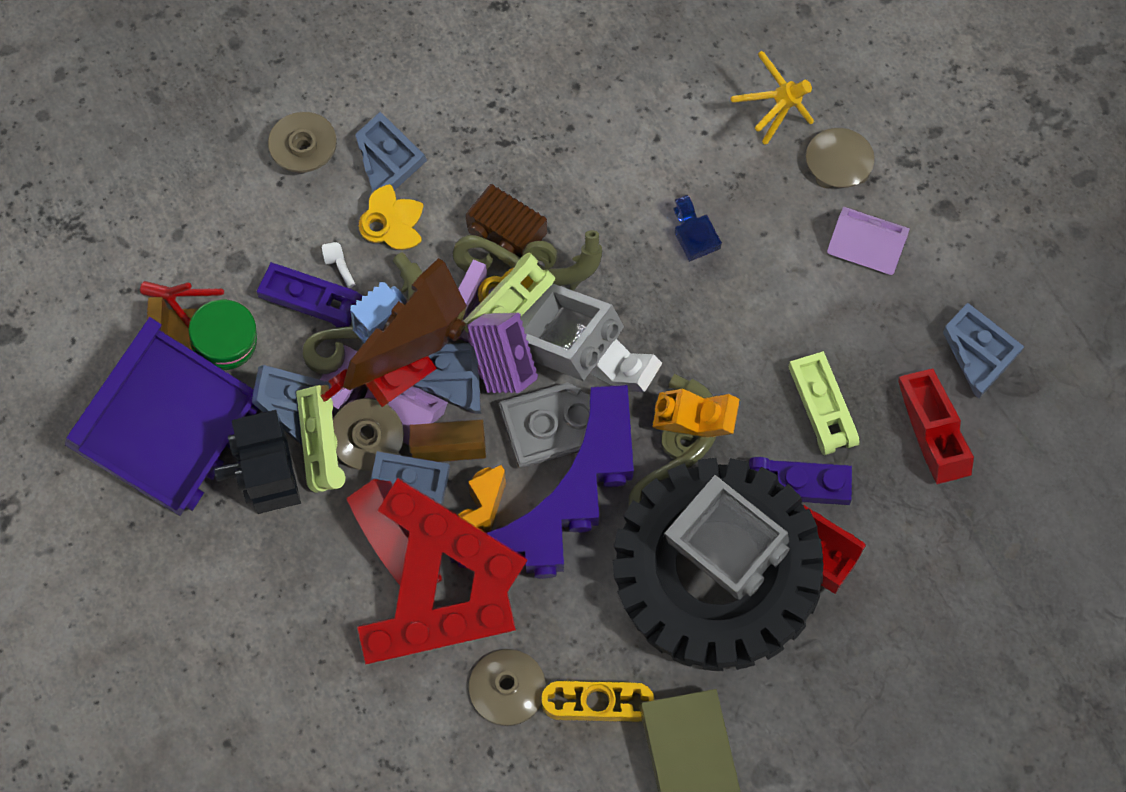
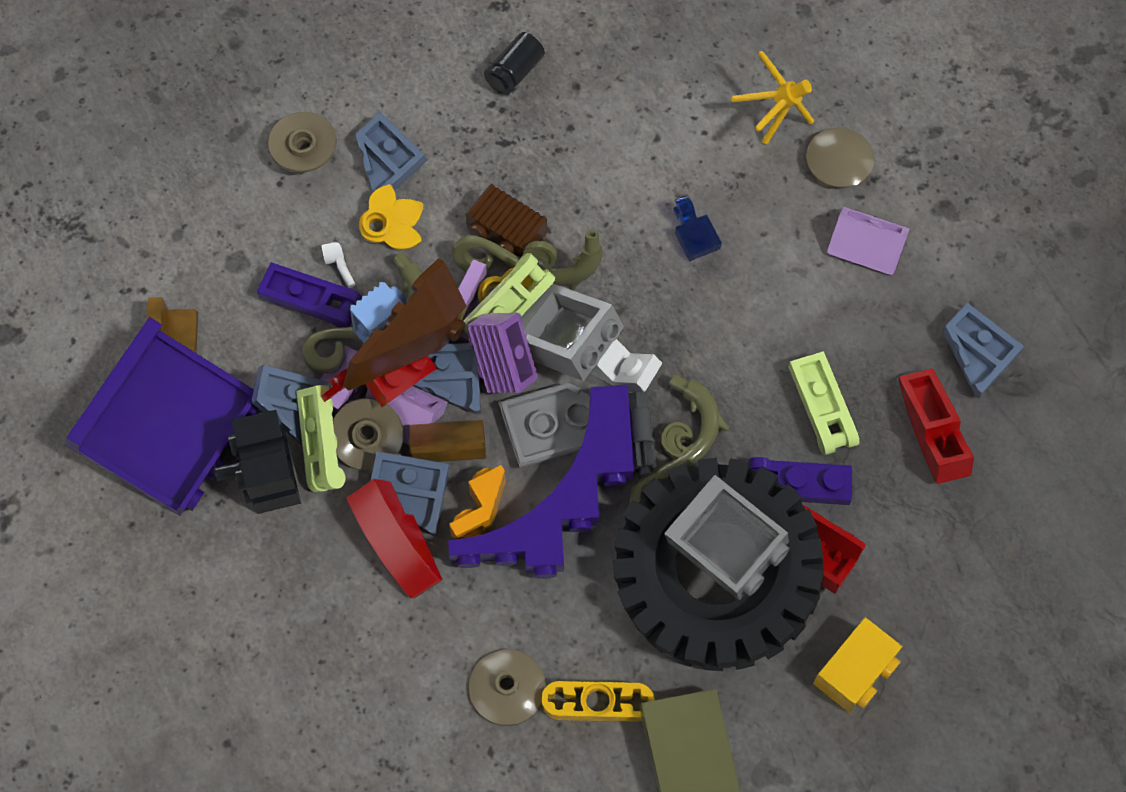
red plant [140,281,224,329] -> none
green head [189,299,257,370] -> none
red plate [357,478,528,665] -> none
light orange slope [652,388,740,437] -> none
none -> black piece [484,32,545,95]
none -> dark grey piece [628,392,657,478]
none -> yellow brick [813,617,903,714]

